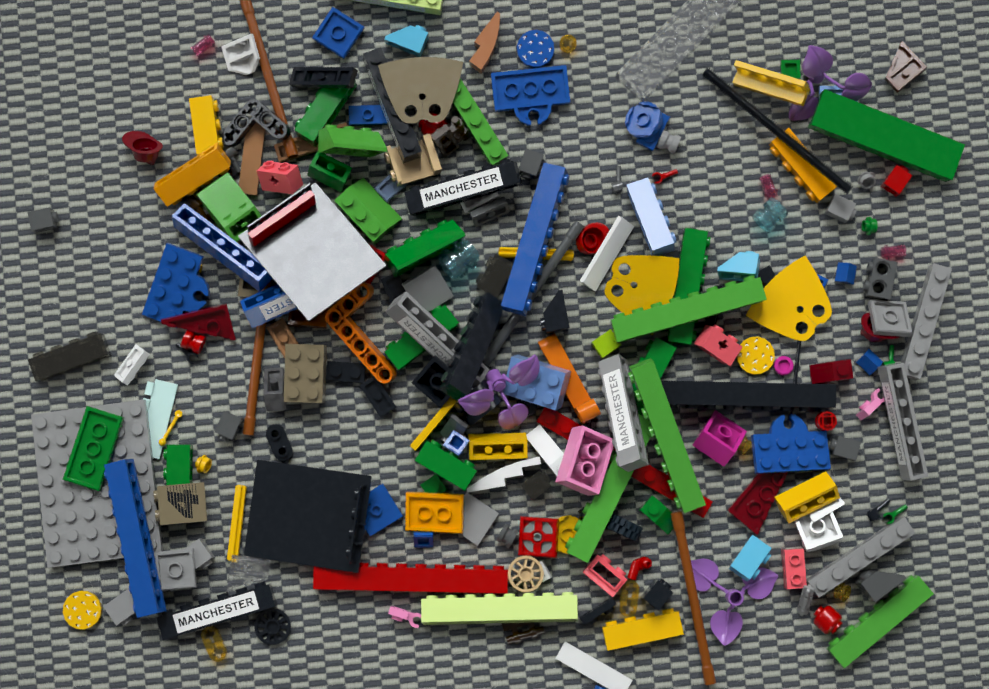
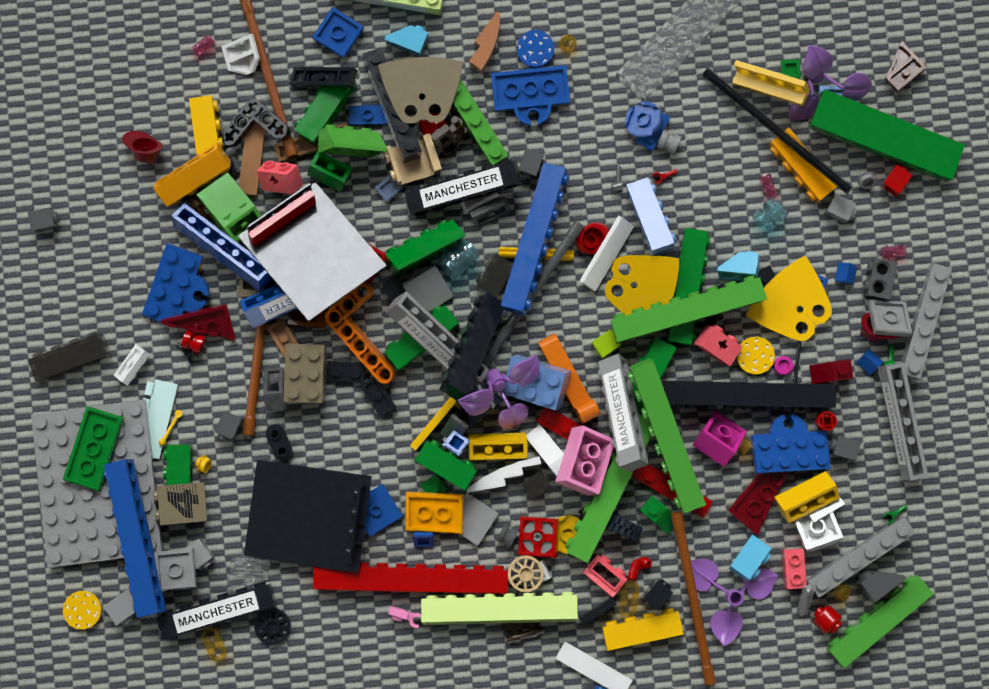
yellow axle [227,485,247,561] -> none
bright green slope [334,177,402,245] -> none
black slope [411,355,450,408] -> none
black slope [540,290,570,335] -> none
bright pink plate [856,389,885,420] -> none
green plate [861,217,878,236] -> none
black hand [867,499,890,521] -> none

